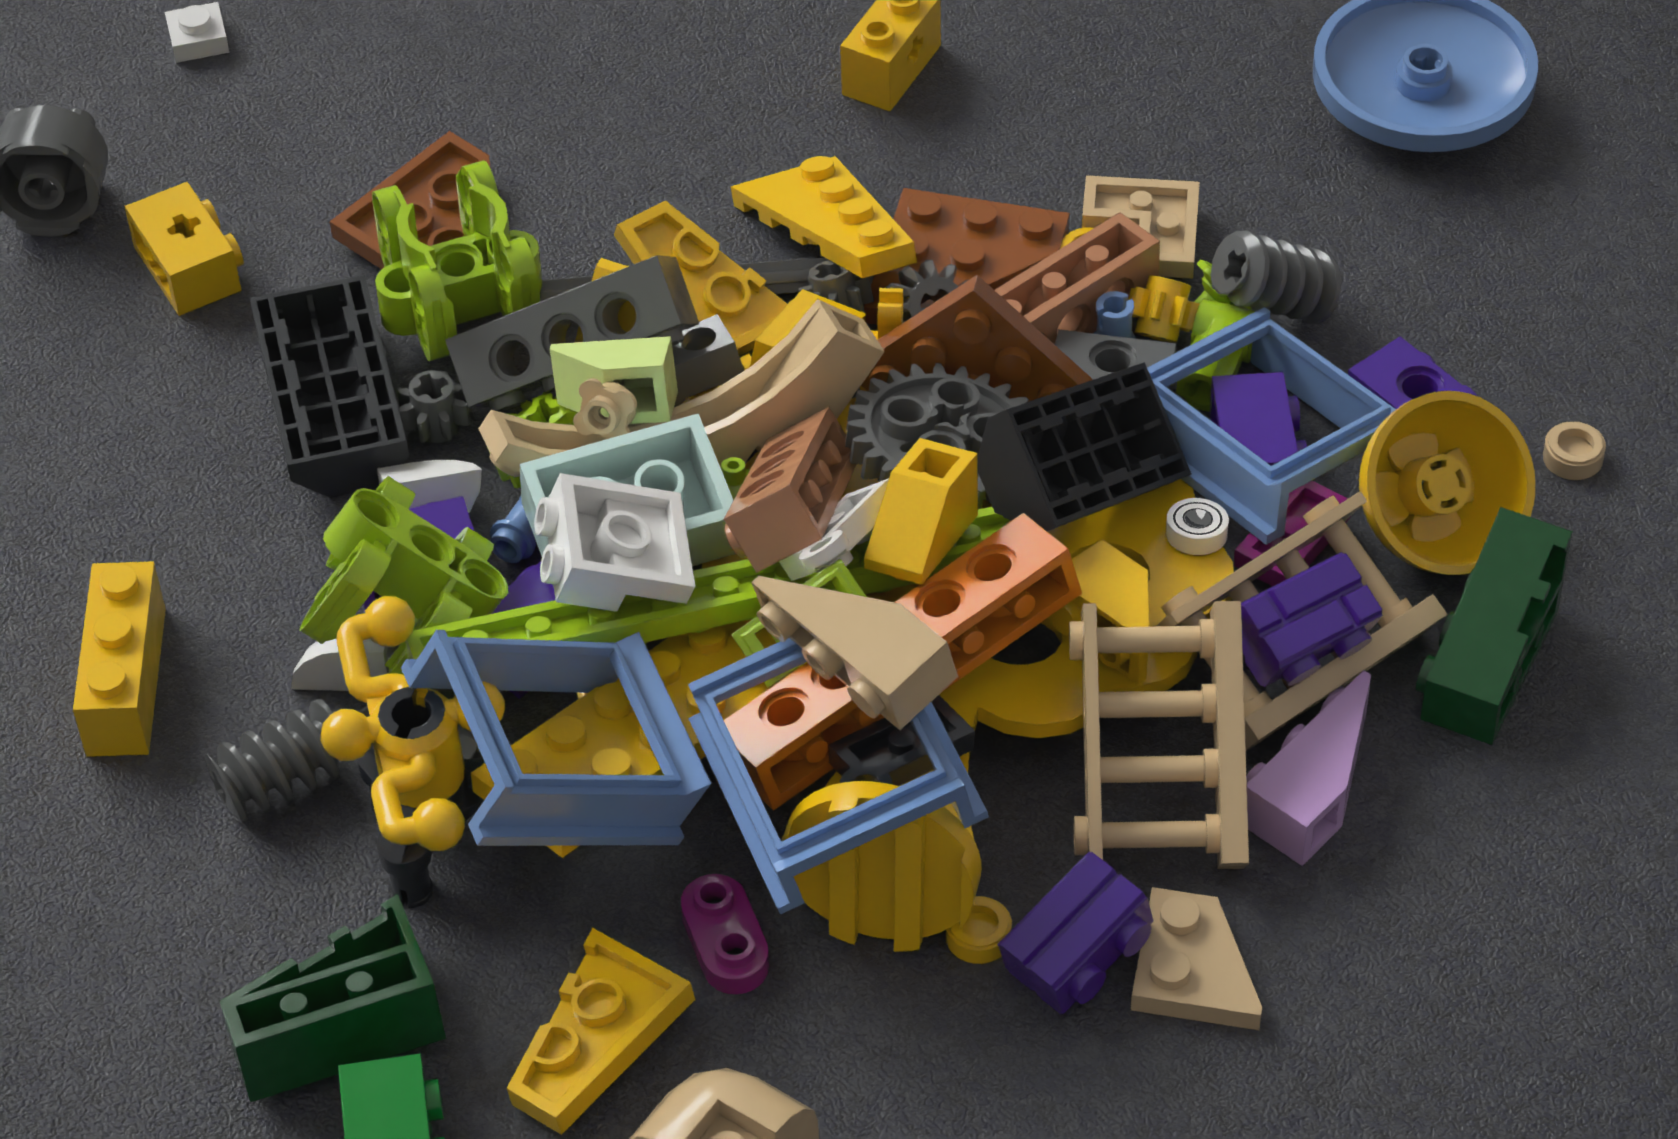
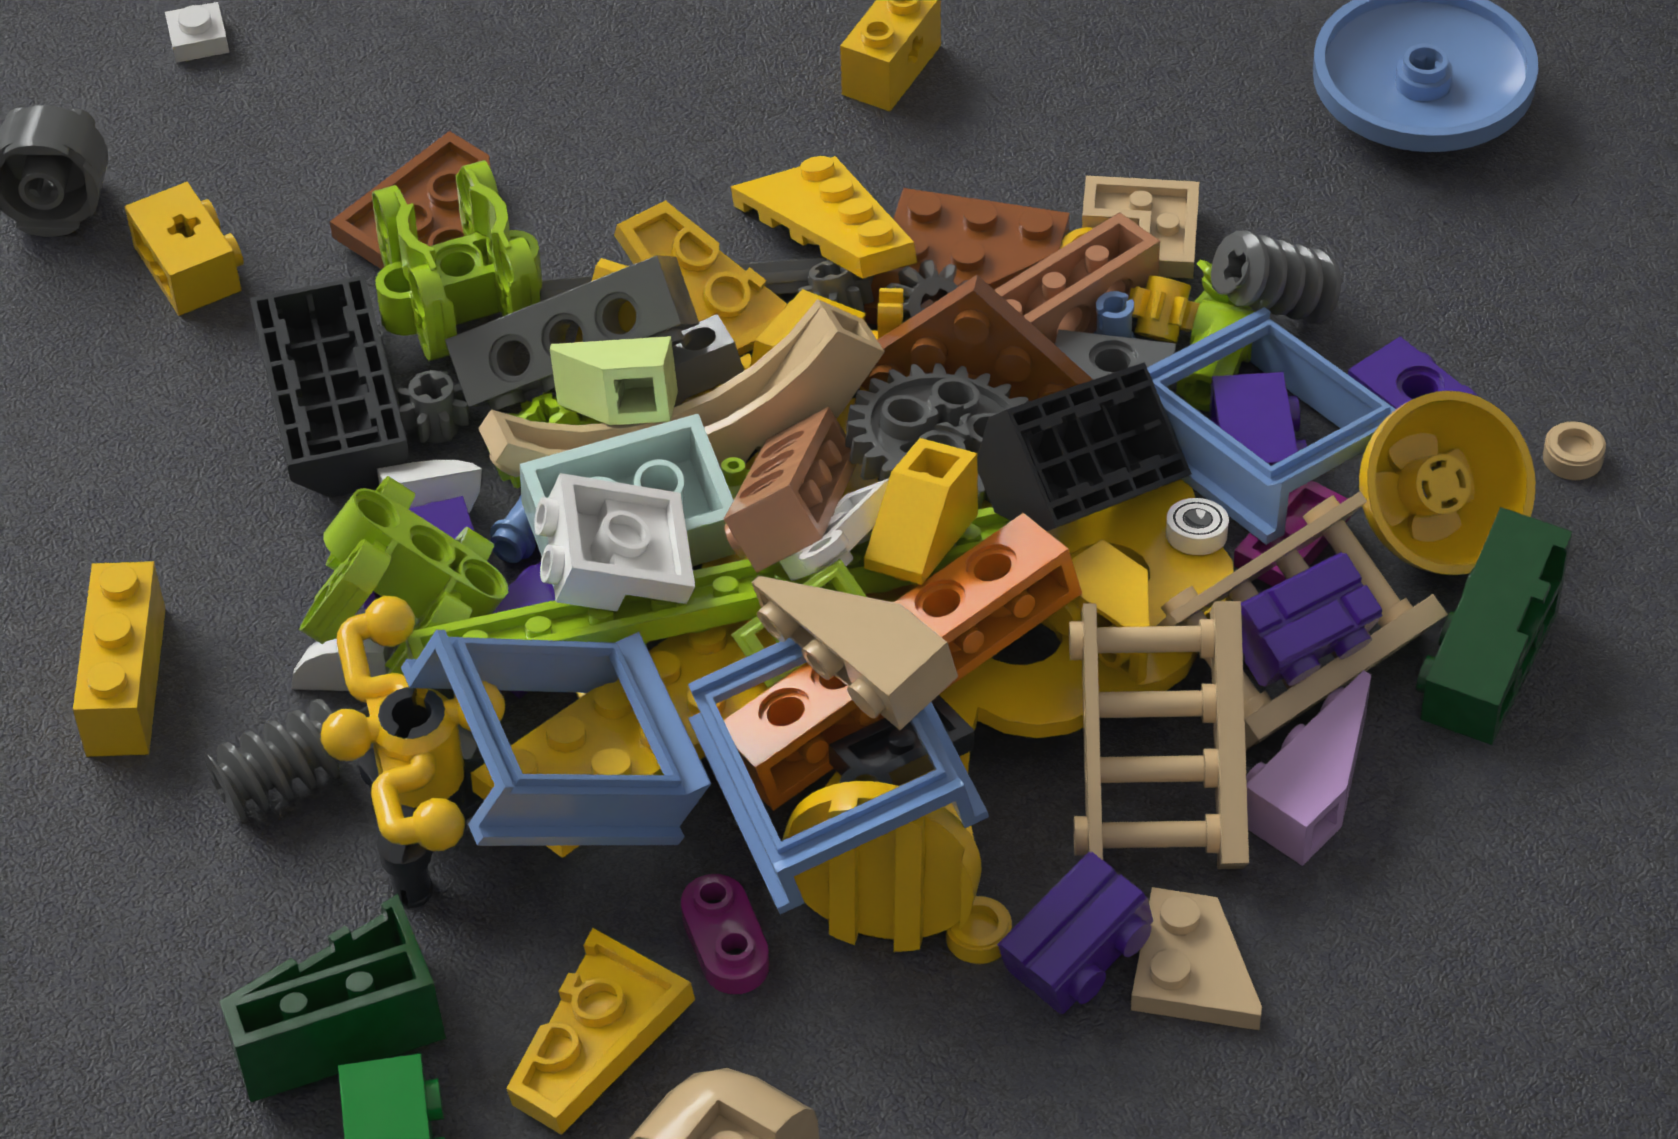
tan plate [573,378,637,439] -> none

